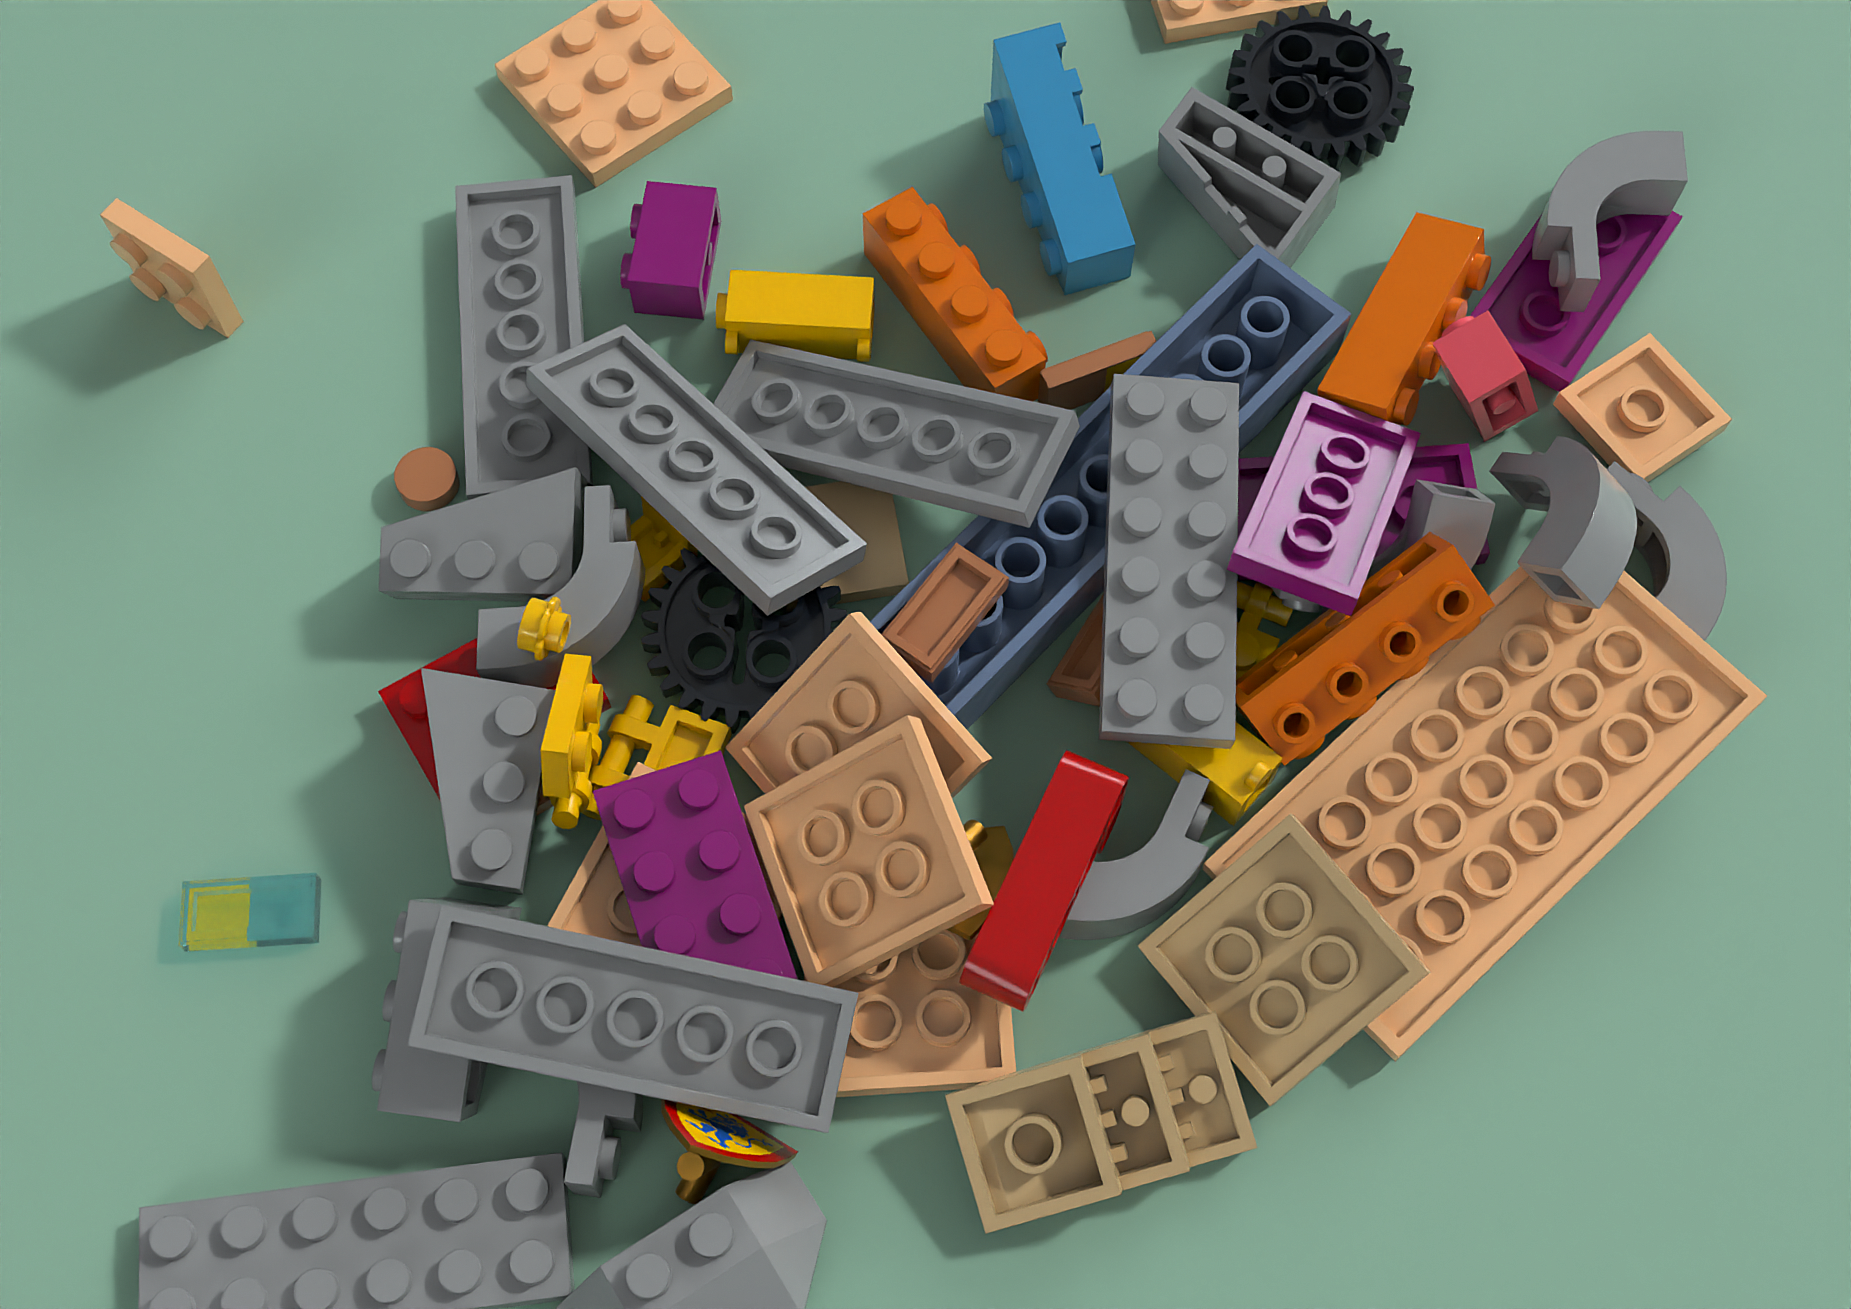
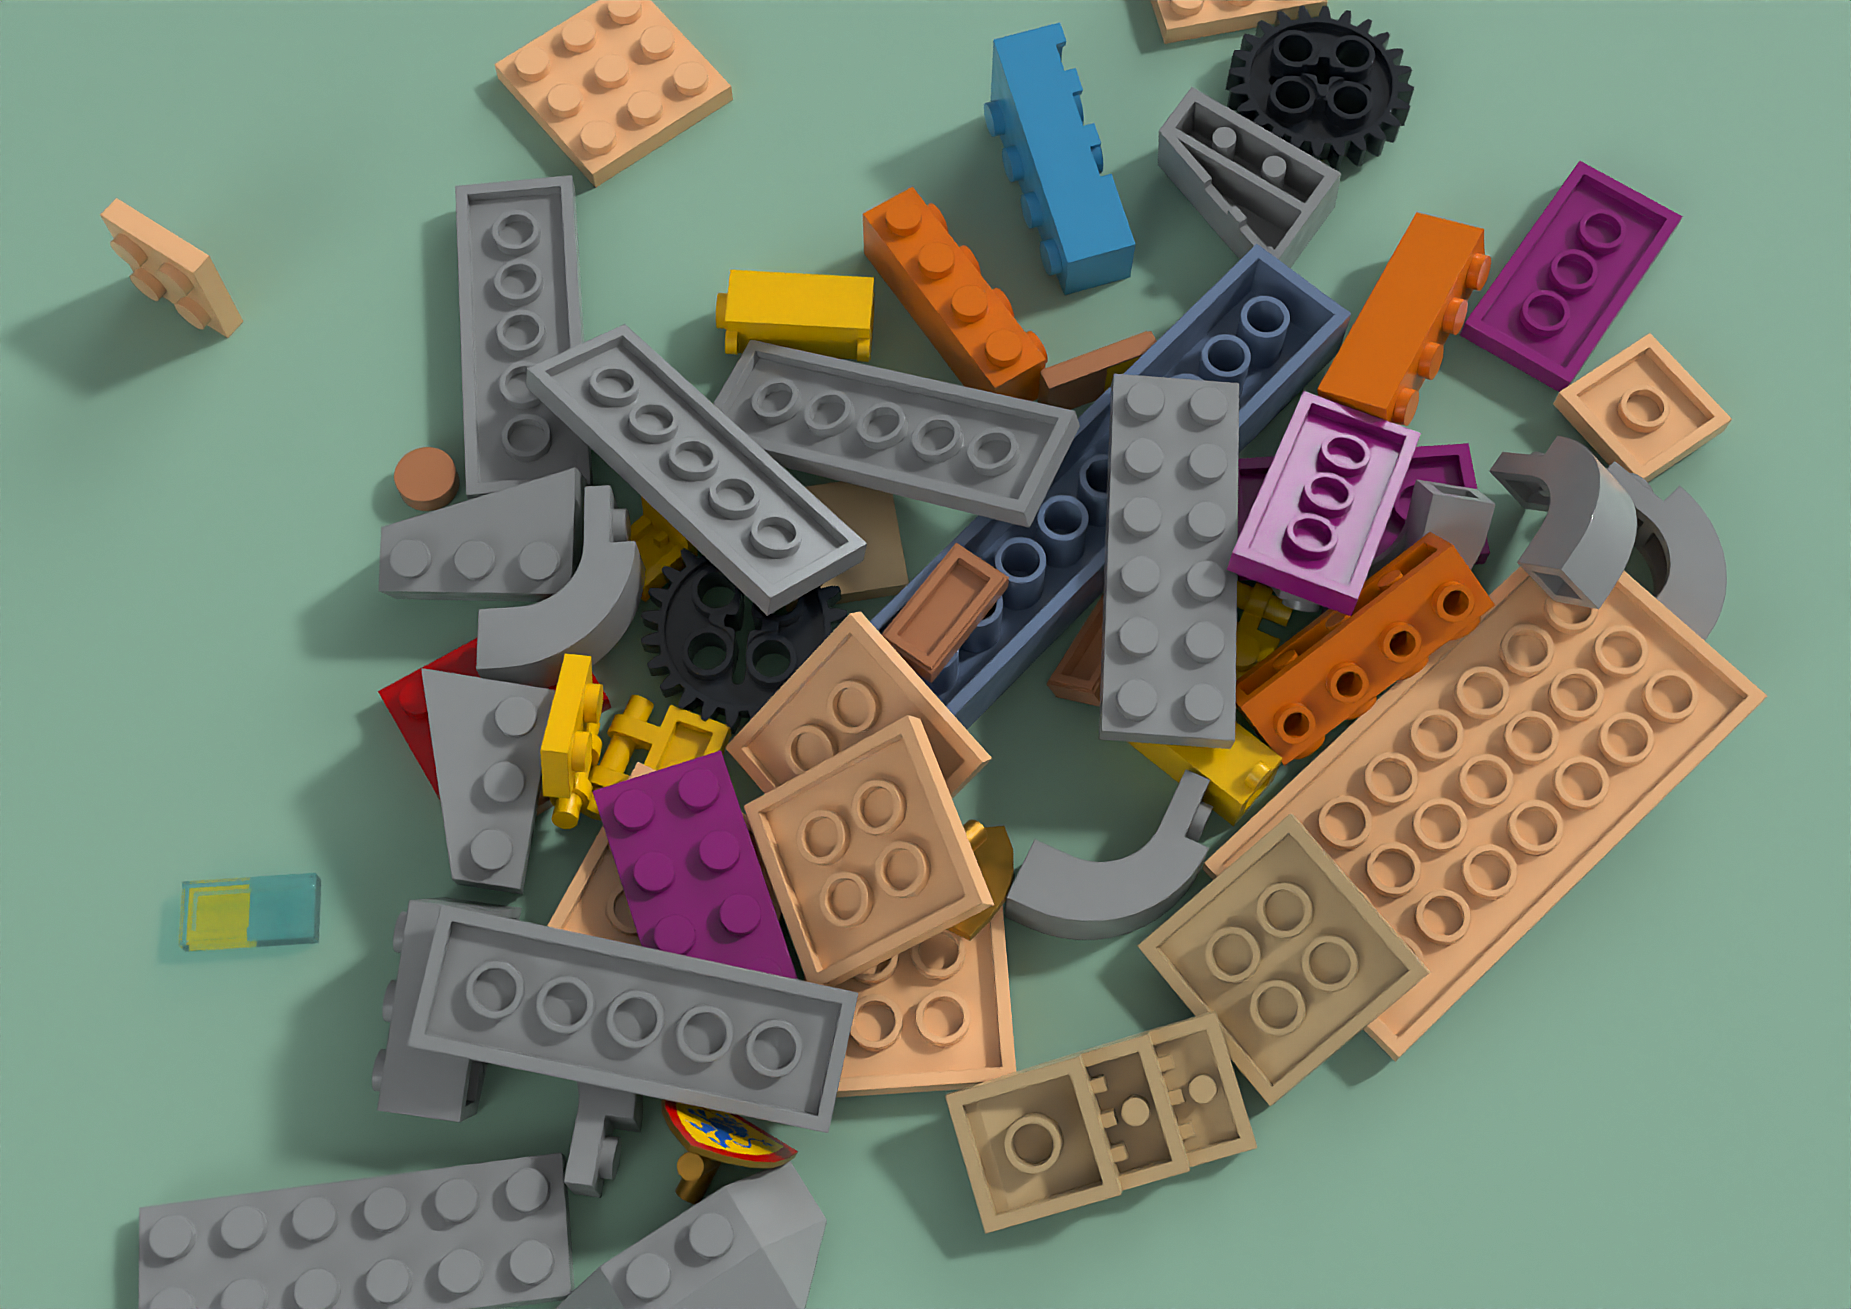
yellow plate [517,596,571,661] -> none
magenta brick [620,181,721,320] -> none
red beam [959,750,1129,1012] -> none
coral brick [1432,310,1539,442] -> none
light grey arch [1532,131,1688,312] -> none

